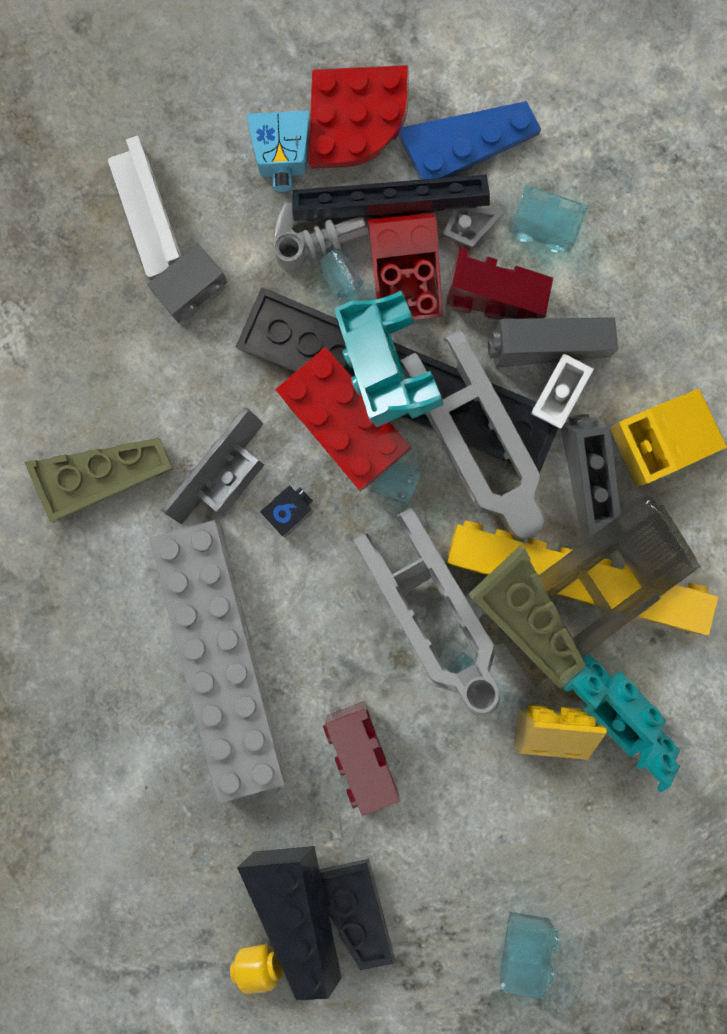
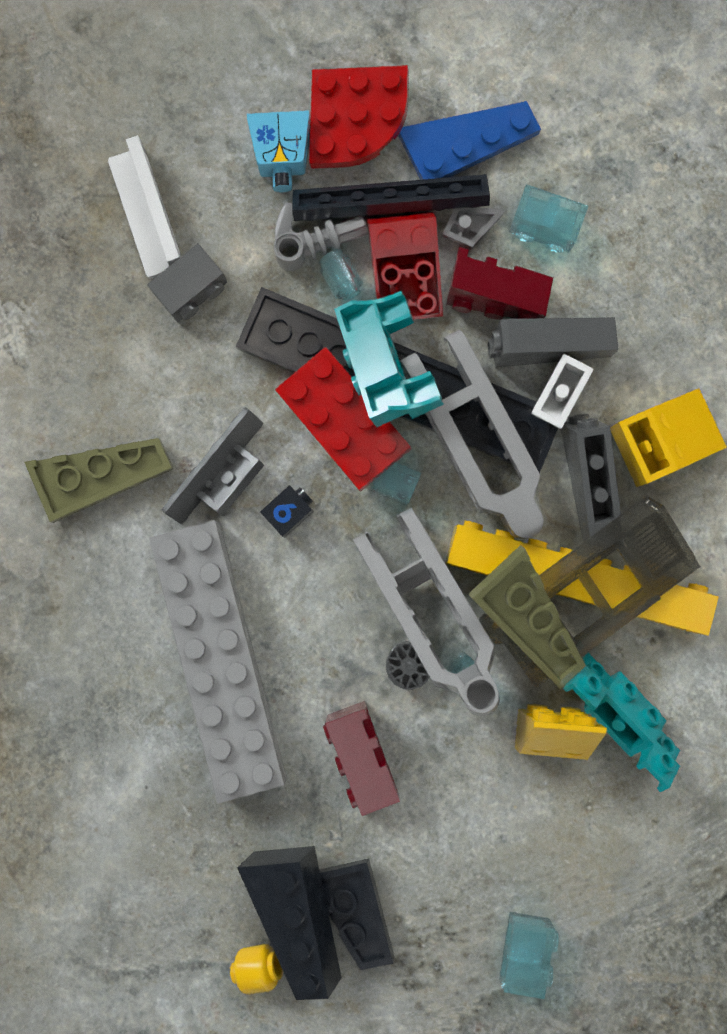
none -> dark grey wheel [386,641,430,690]

